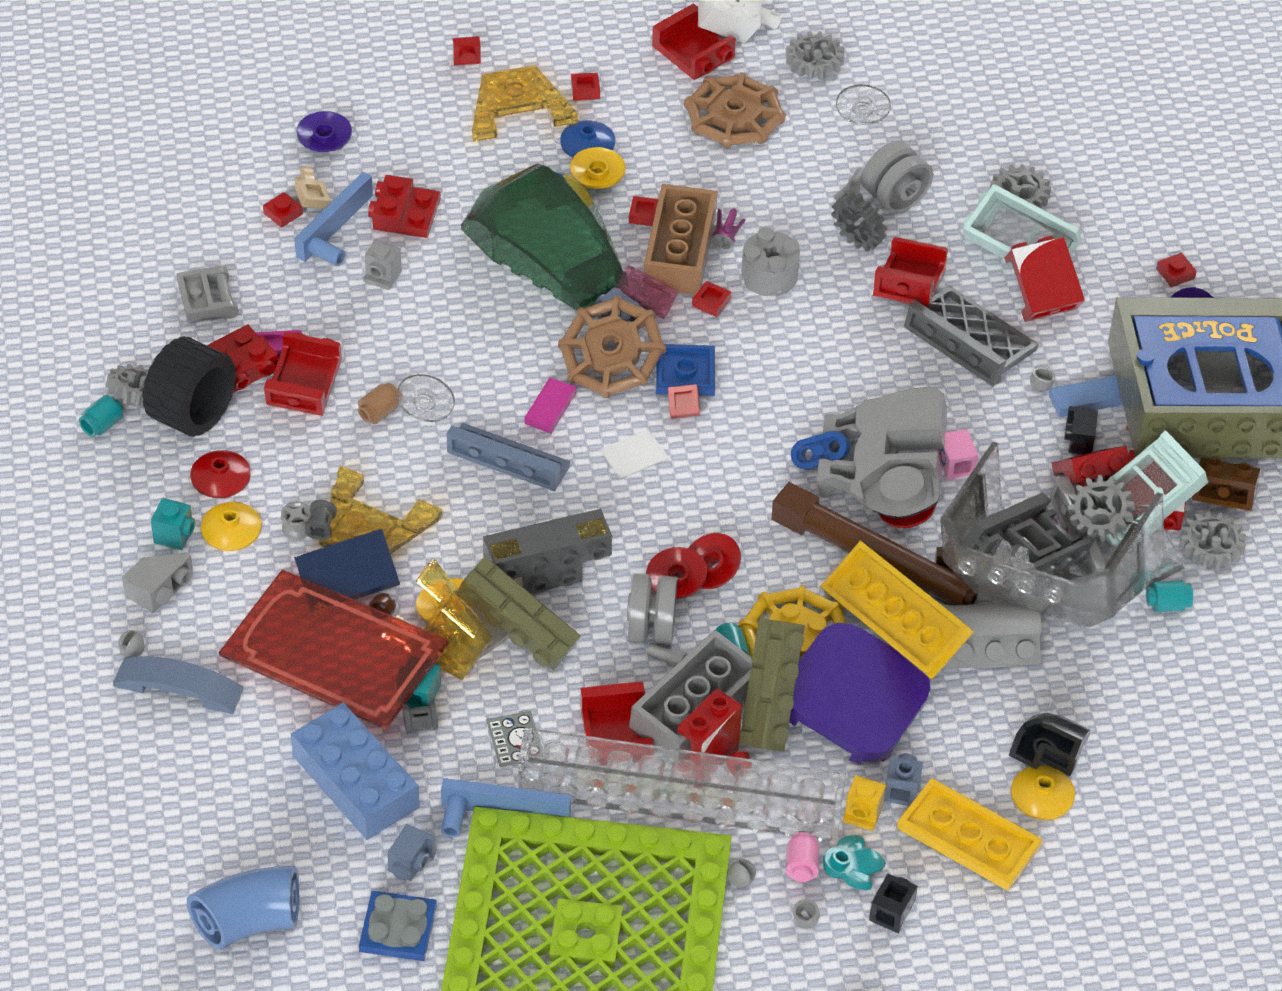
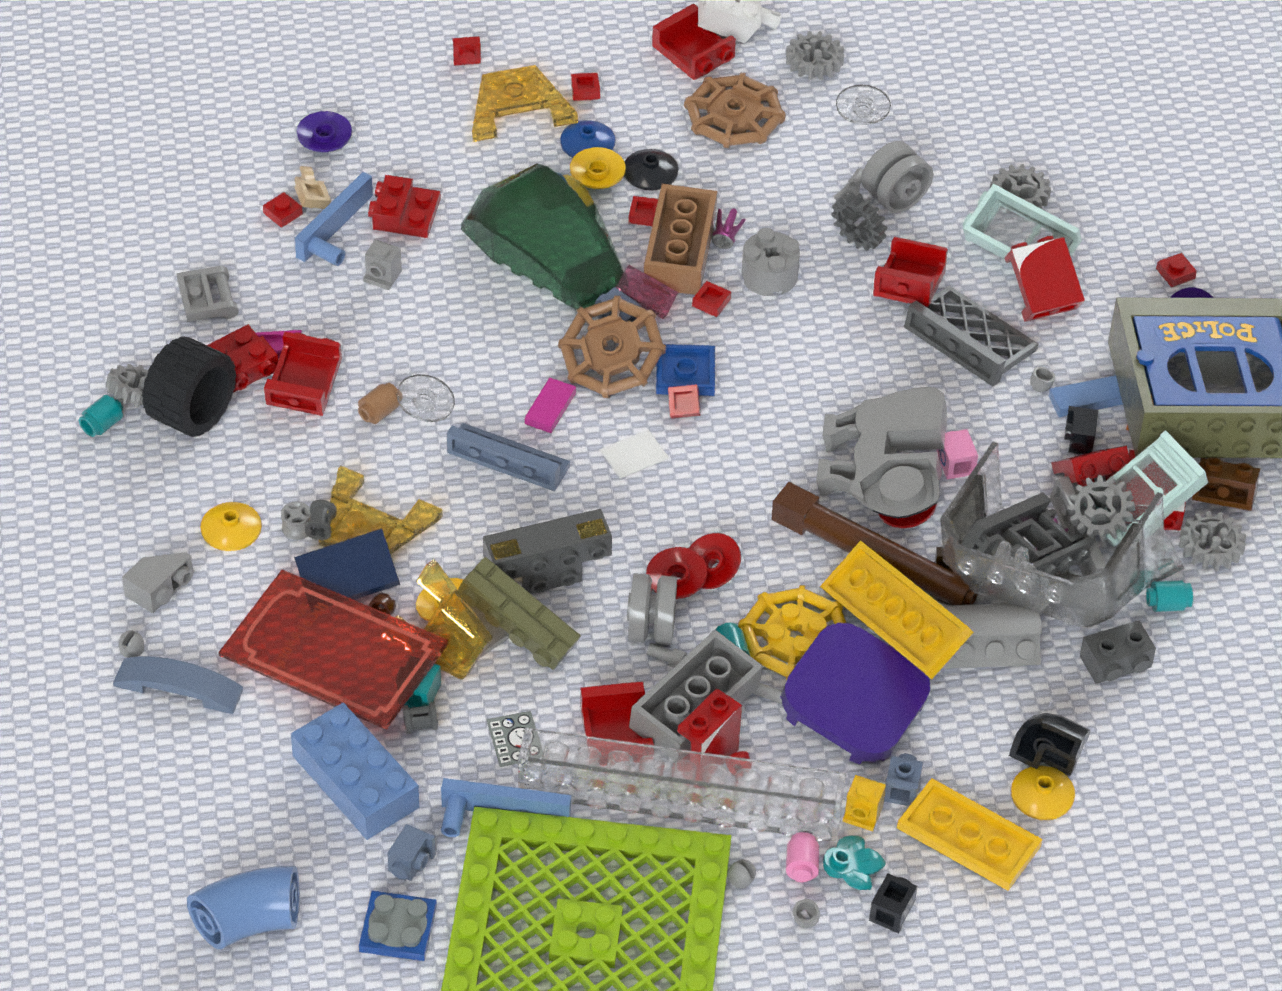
teal brick [151,498,195,550] -> none
red dish [190,450,251,498] -> none
olive brick [739,618,805,752] -> none
blue plate [791,431,850,470] -> none
none -> black dish [624,149,678,190]
none -> dark grey brick [1080,620,1156,684]

